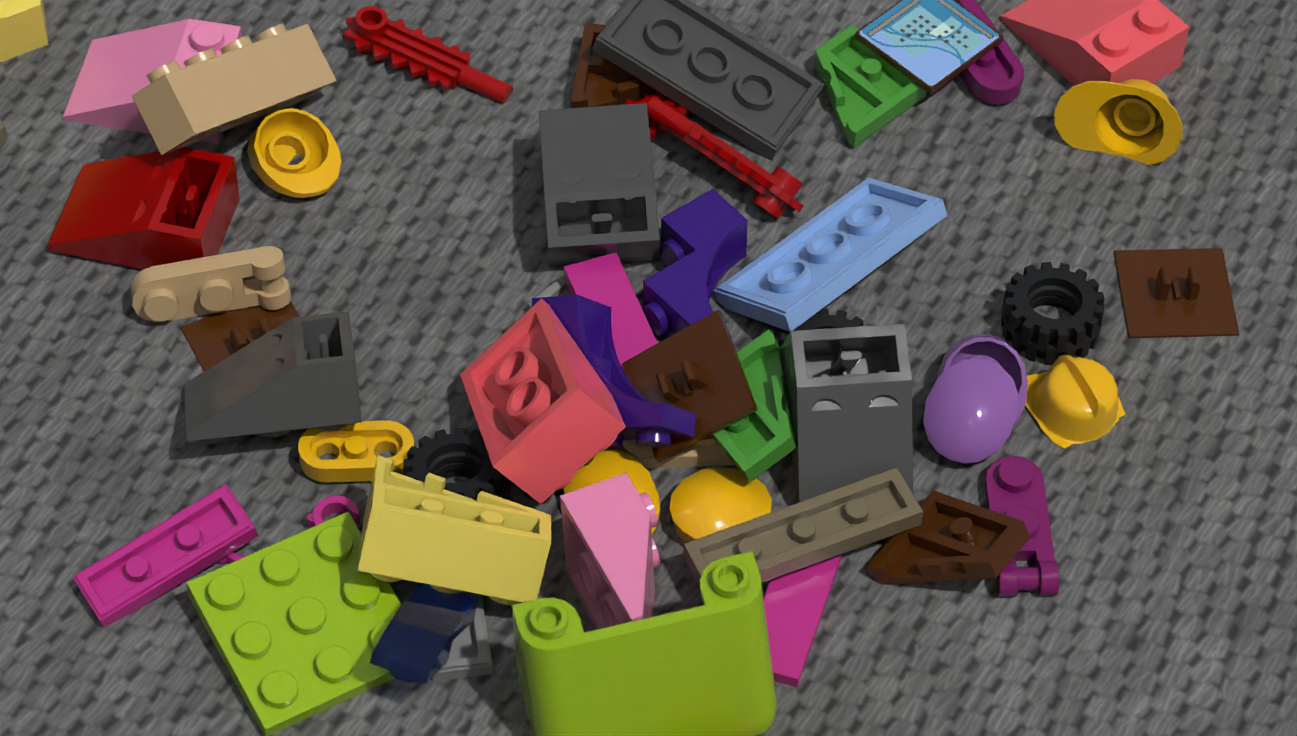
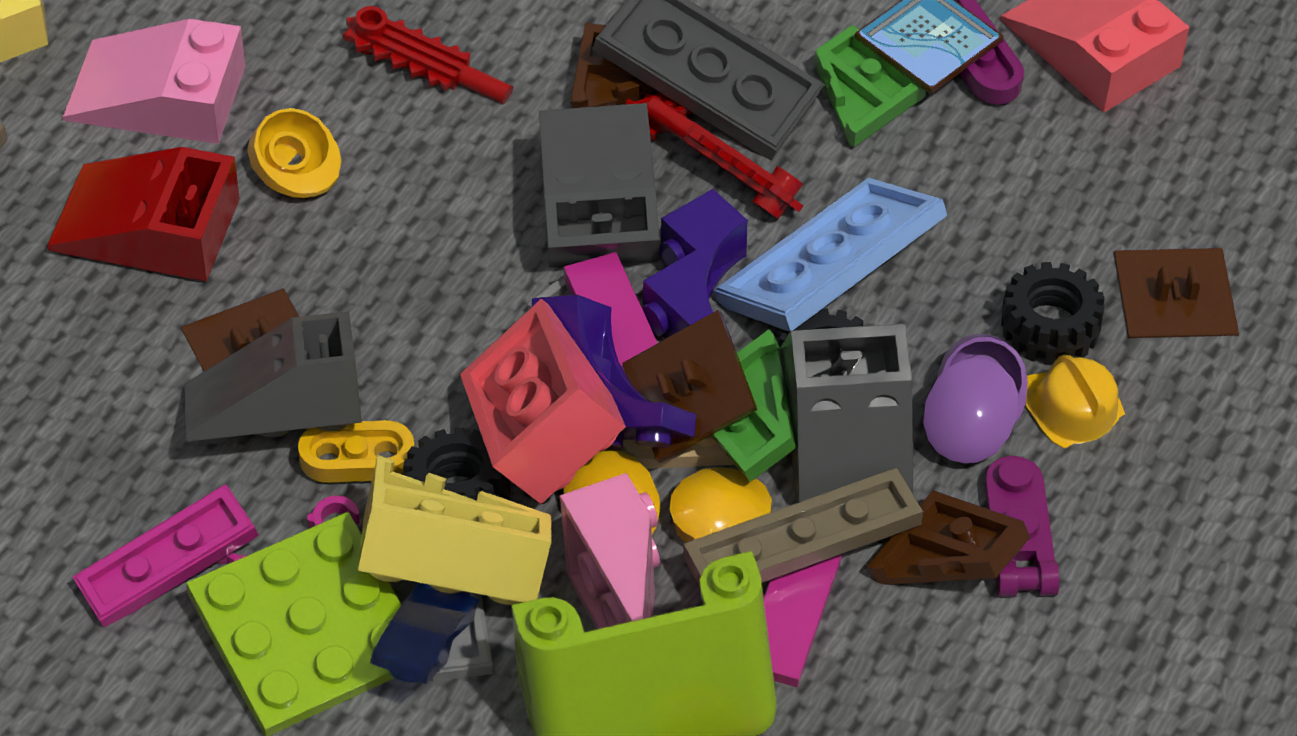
tan brick [131,23,337,155] -> none
tan plate [131,246,292,322] -> none
yellow piece [1054,79,1182,165] -> none

